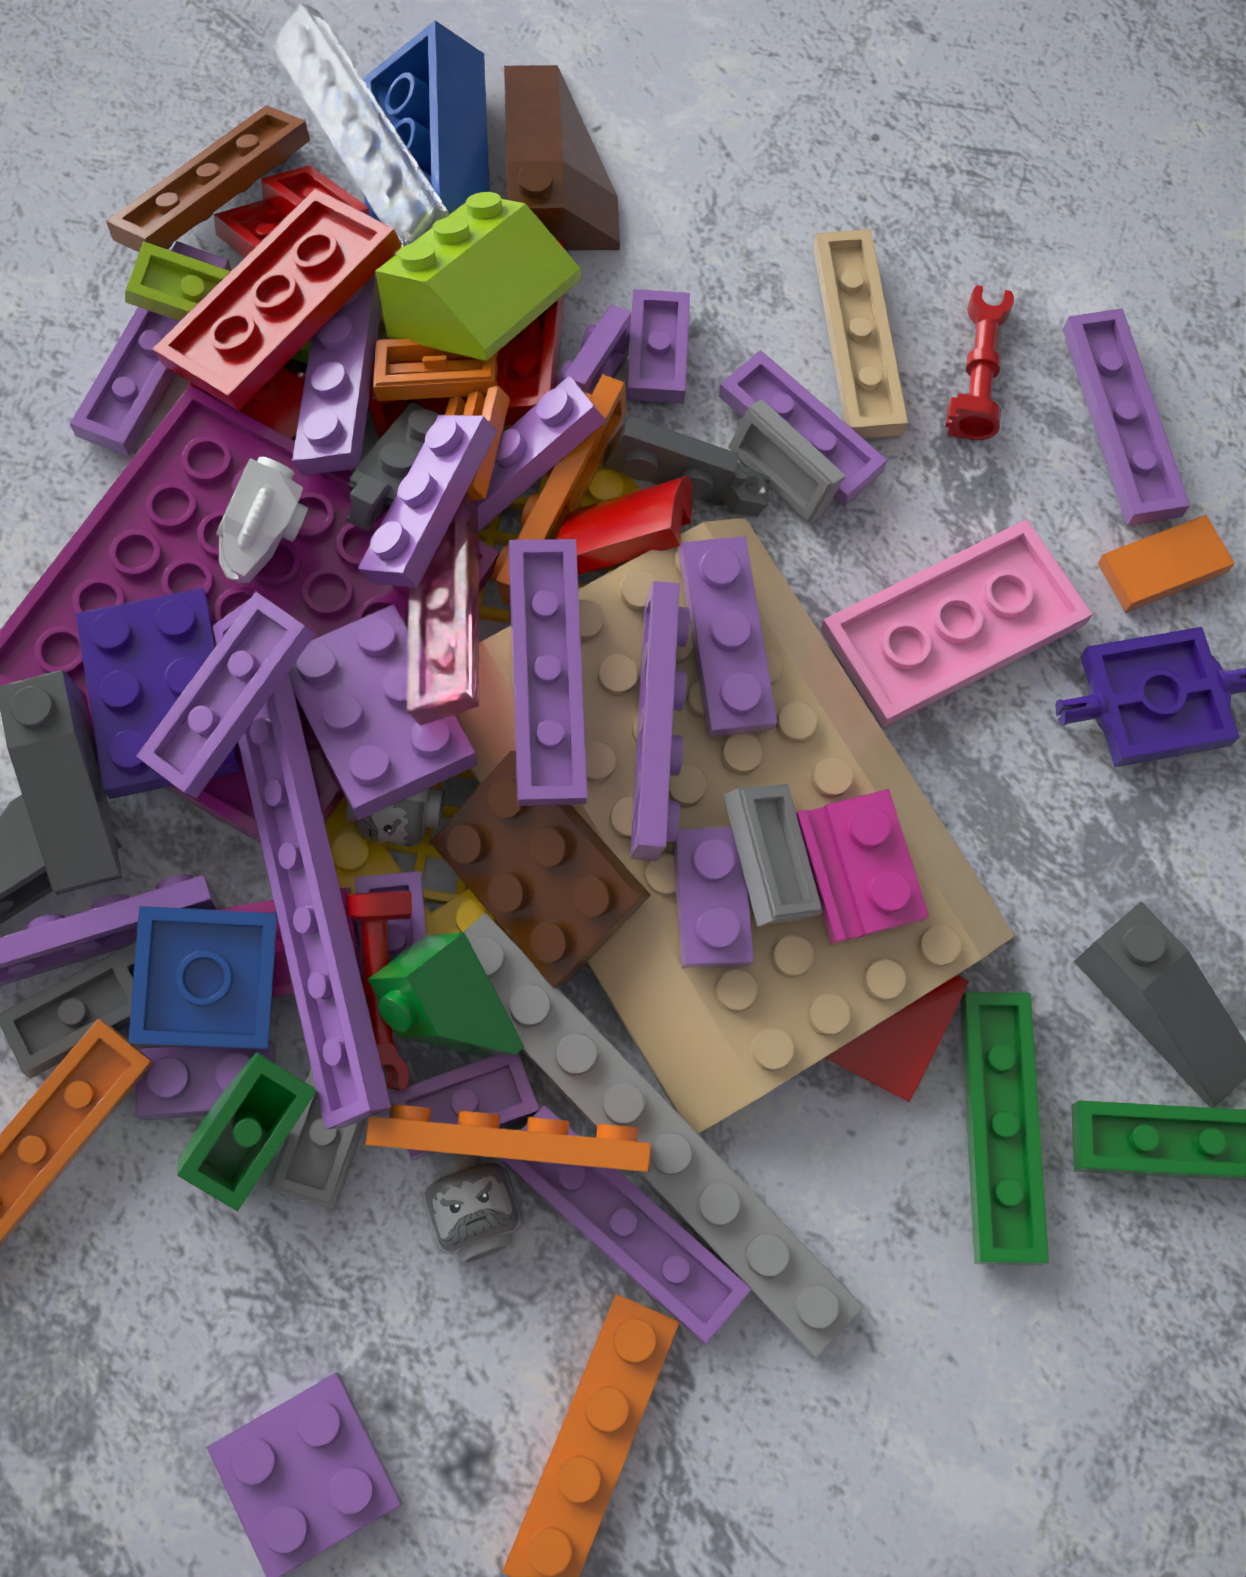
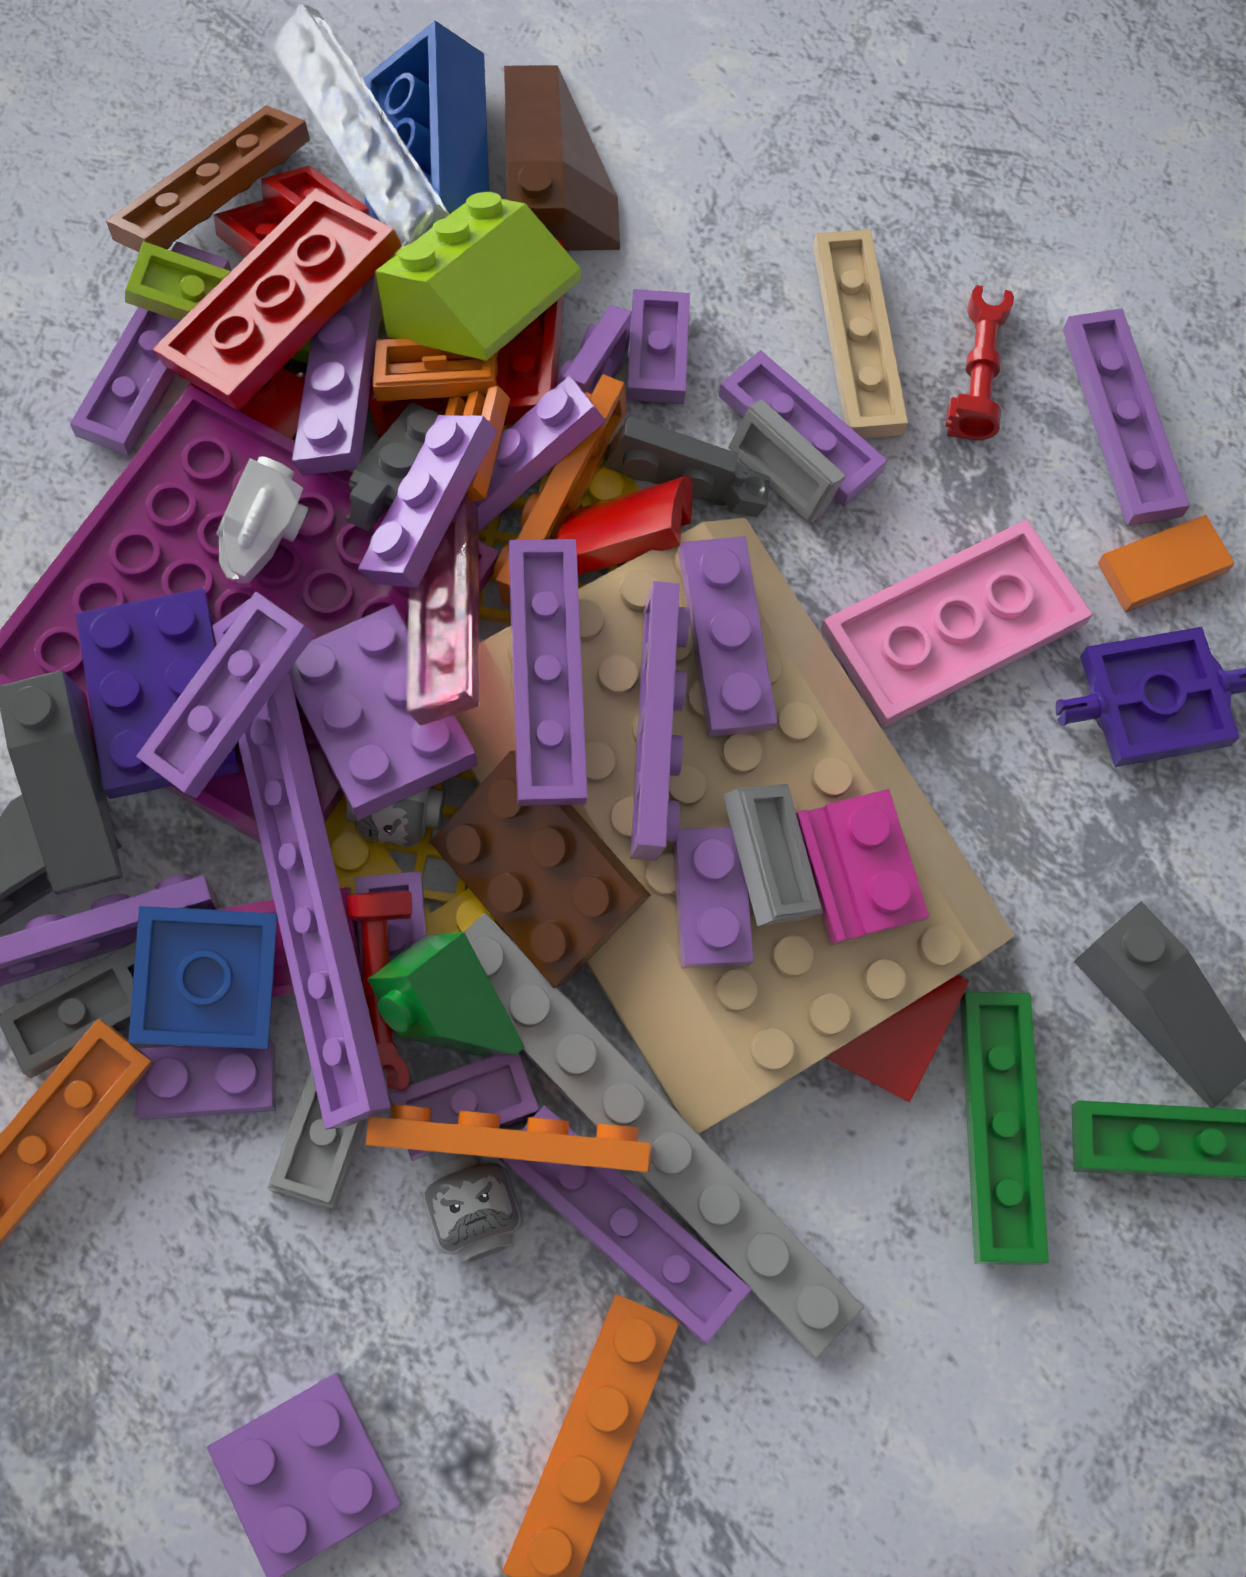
green slope [177,1052,317,1212] -> none

